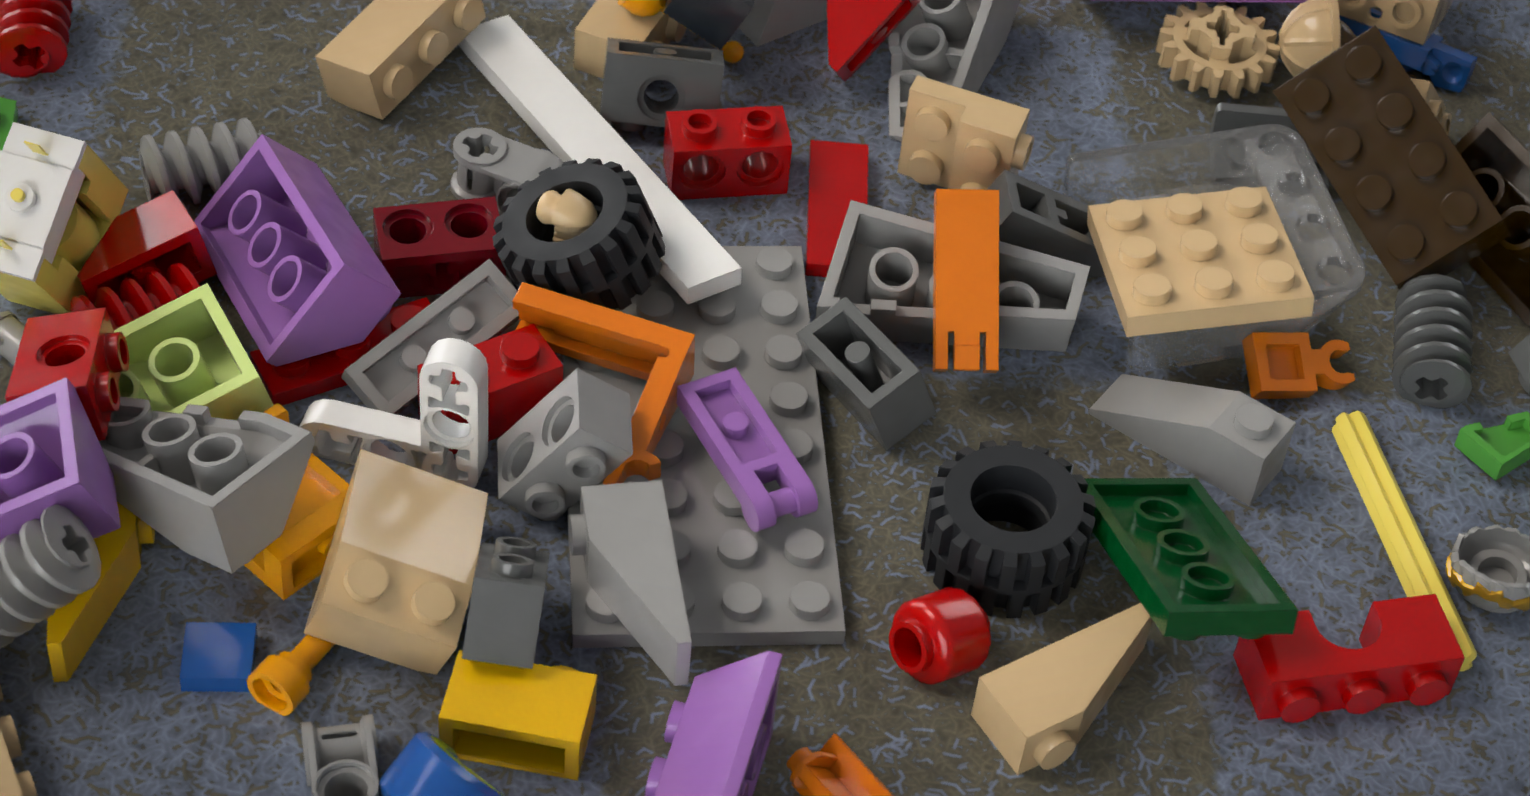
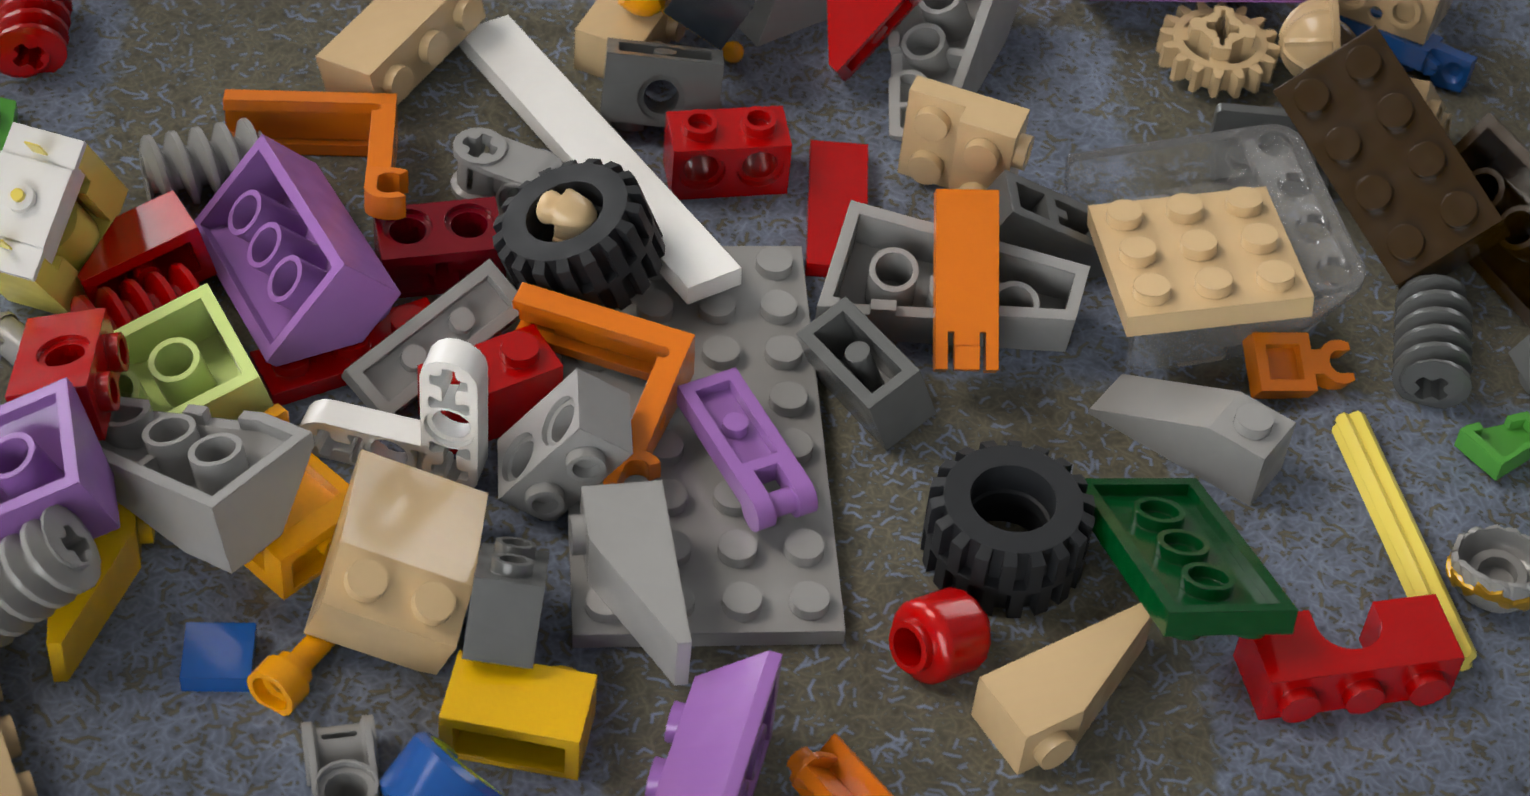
none -> orange hinge [223,89,409,220]

